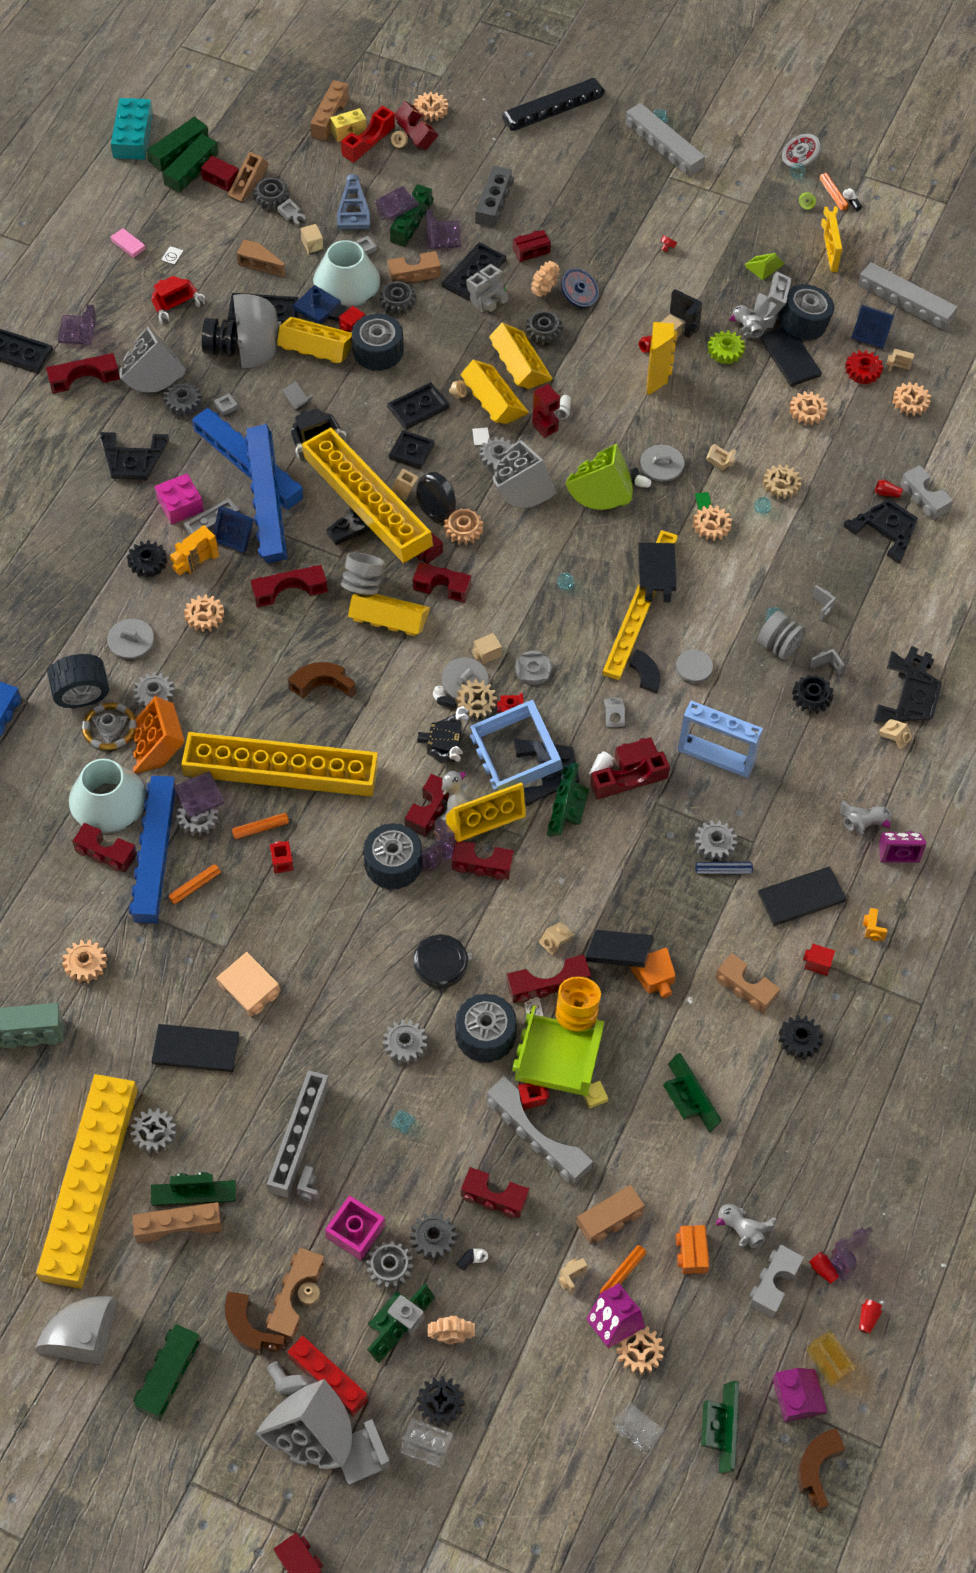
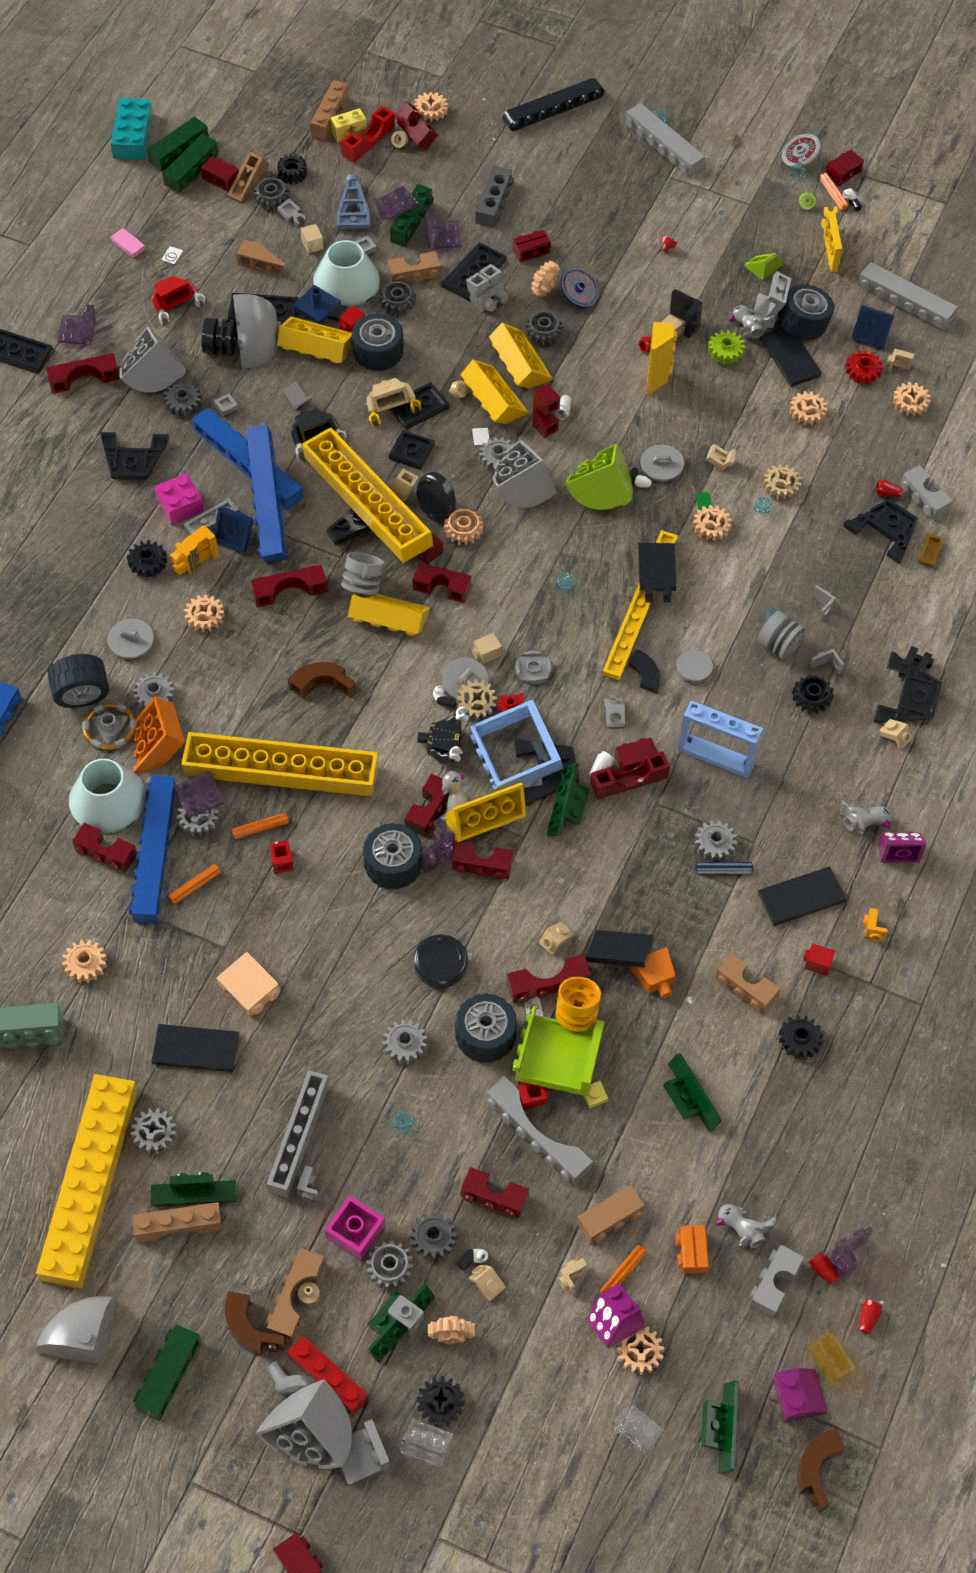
none -> black tyre [277,154,307,184]
none -> tan torso [366,378,421,426]
none -> tan bracket [469,1265,506,1301]
none -> dark red brick [826,149,864,187]
none -> pearl gold tile [917,533,945,567]

